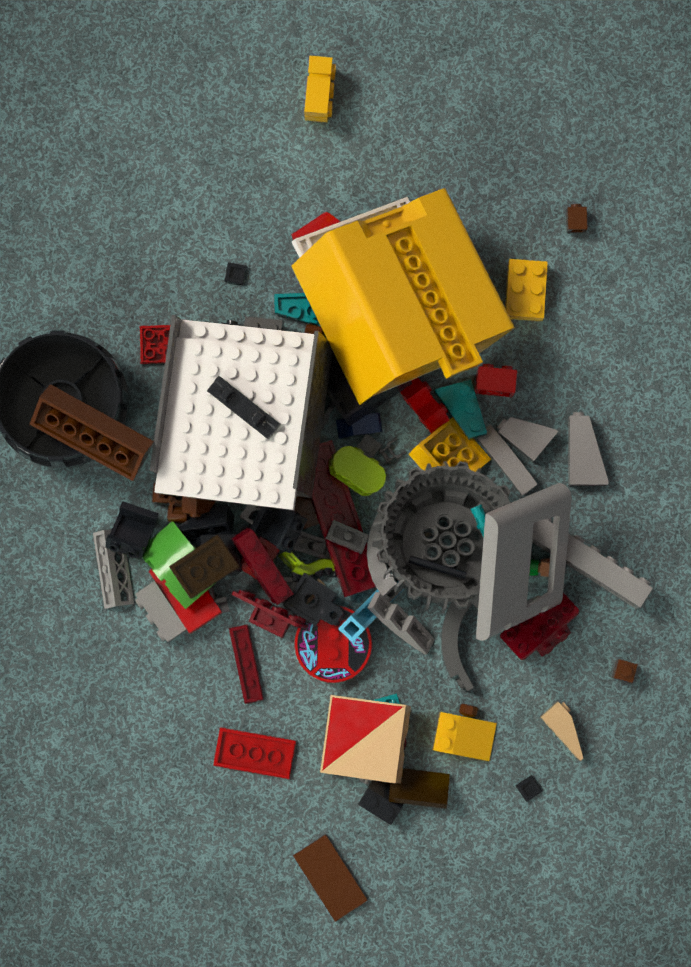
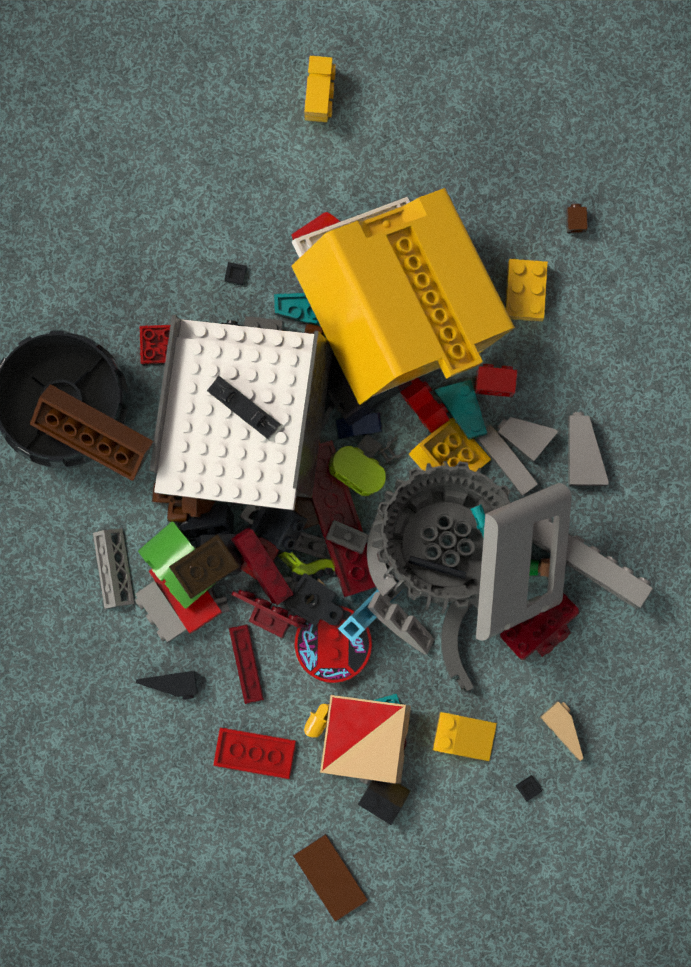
black panel [105,501,159,560] -> none
dark brown tile [389,768,450,809] -> none
reddish brown tile [459,703,478,717] -> none
reddish brown brick [612,659,638,683] -> none
none -> black slope [136,671,198,700]
none -> yellow arm [304,704,329,737]

